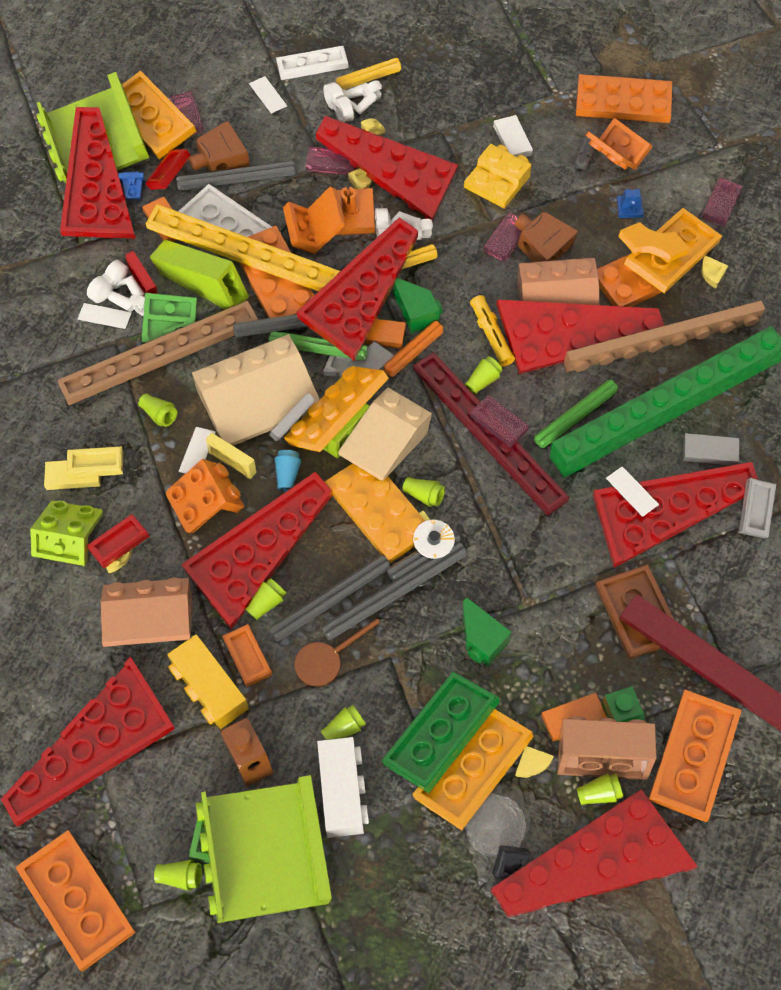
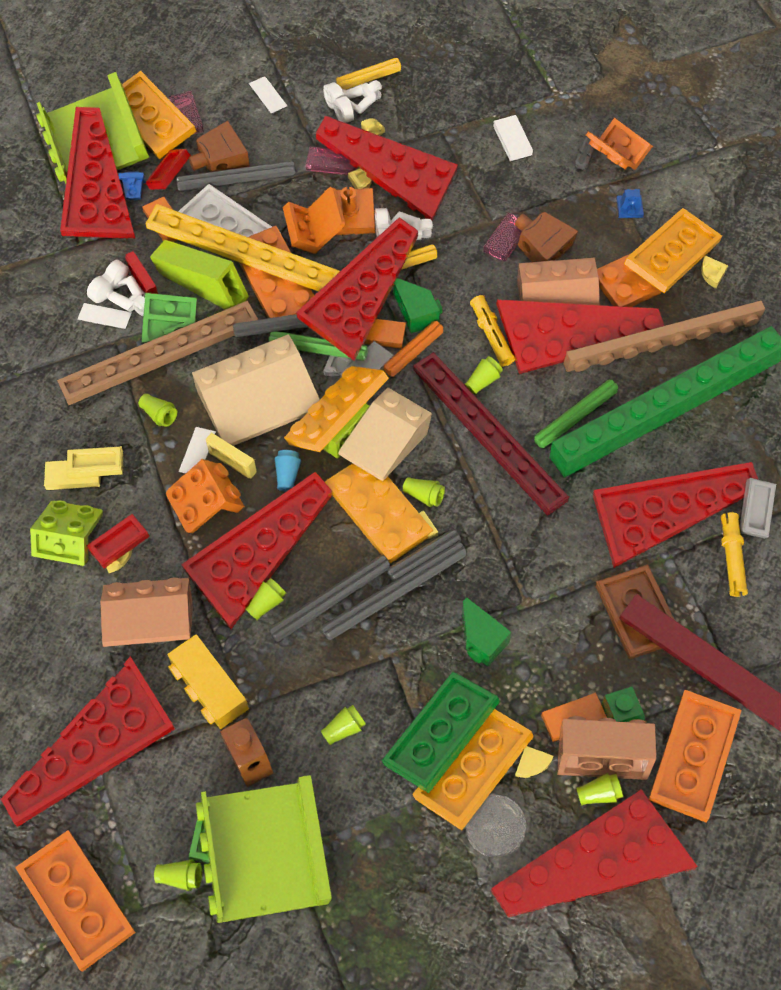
orange tile [222,624,272,688] -> none
light grey tile [270,393,314,441] -> none
white tile [276,46,348,80] -> none
dark orange piece [294,619,380,687] -> none
white brick [317,737,369,838] -> none
white piece [413,520,455,559] -> none
yellow plate [464,144,532,209] -> none
clear pink tile [471,395,529,448] -> none
black tile [492,845,531,878] -> none
orange plate [576,74,672,123] -> none
white sticker [606,467,659,517] -> none
light orange tile [619,222,690,263] -> none
light grey tile [683,433,739,466] -> none
clear pink tile [702,178,743,226] -> none
none -> yellow pin [720,512,748,597]

